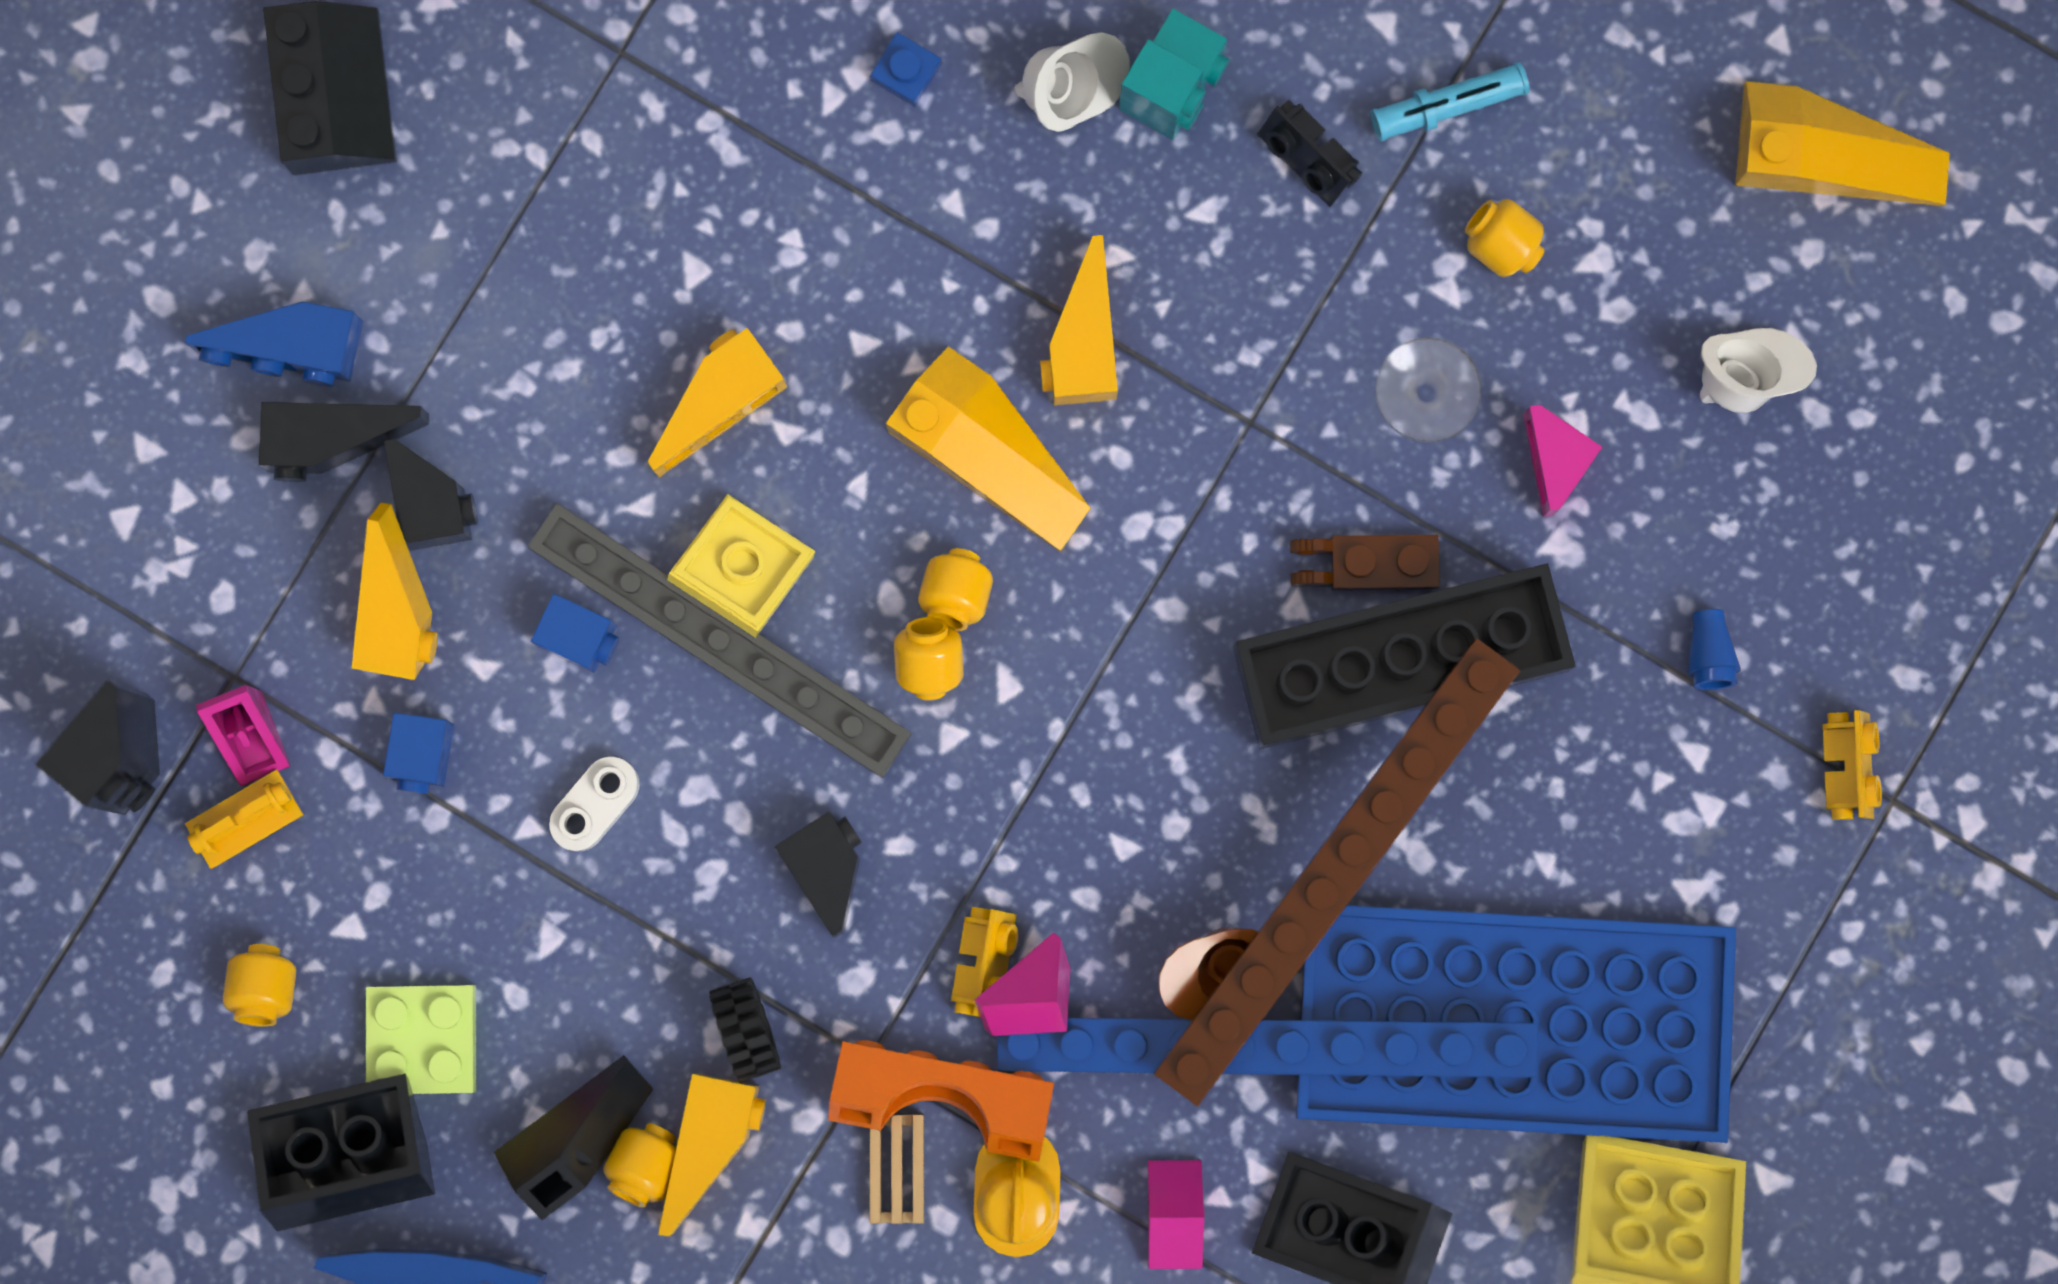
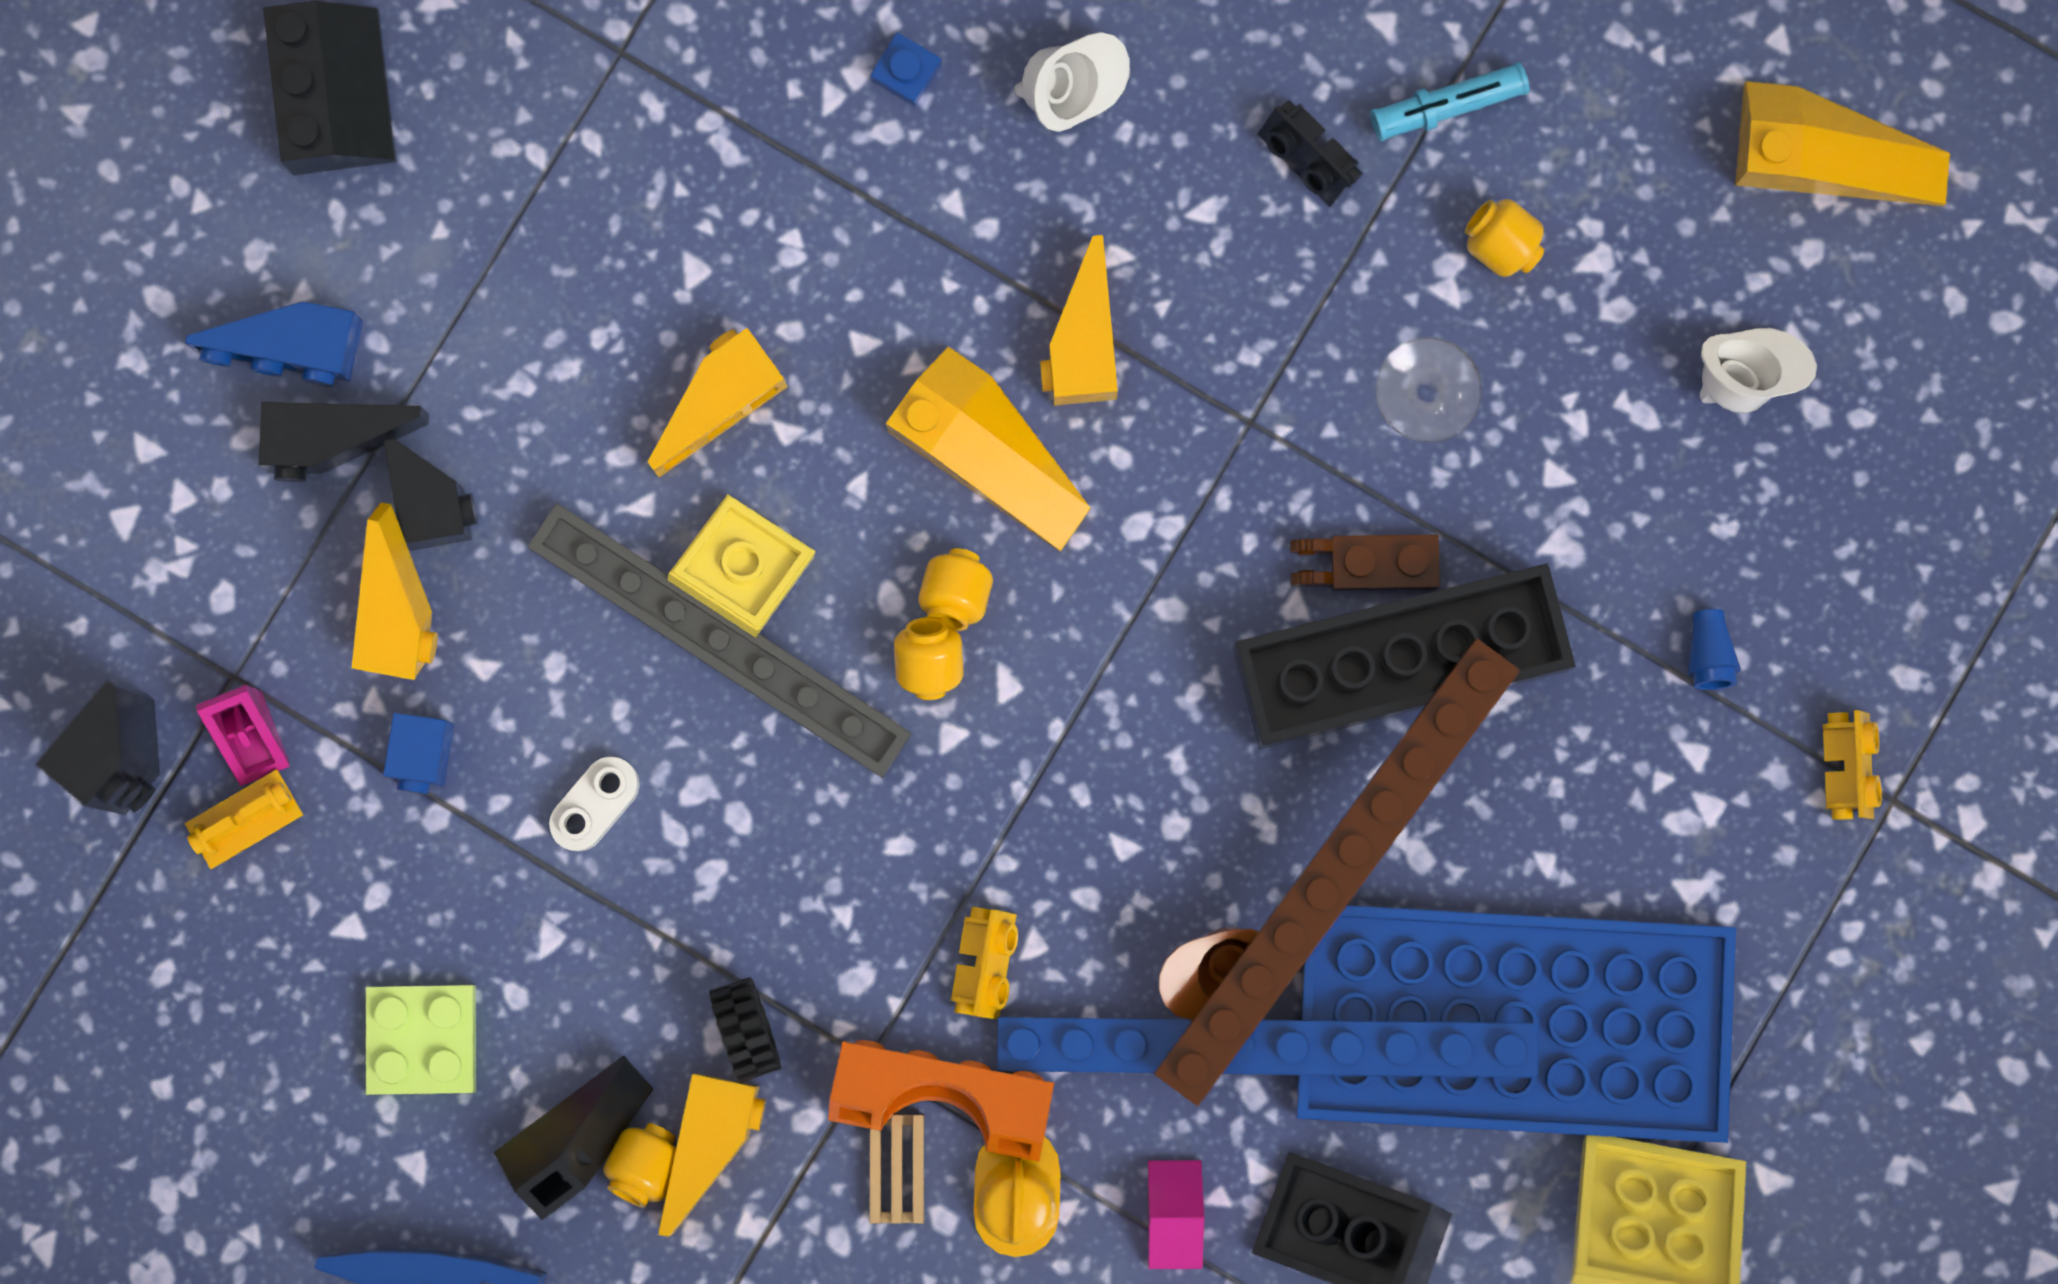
yellow head [223,944,296,1027] -> none
black slope [247,1073,435,1232] -> none
blue brick [530,593,619,673] -> none
black slope [775,812,862,938] -> none
dark pink slope [975,932,1071,1036] -> none
teal brick [1119,8,1230,140] -> none
dark pink slope [1523,405,1602,517] -> none

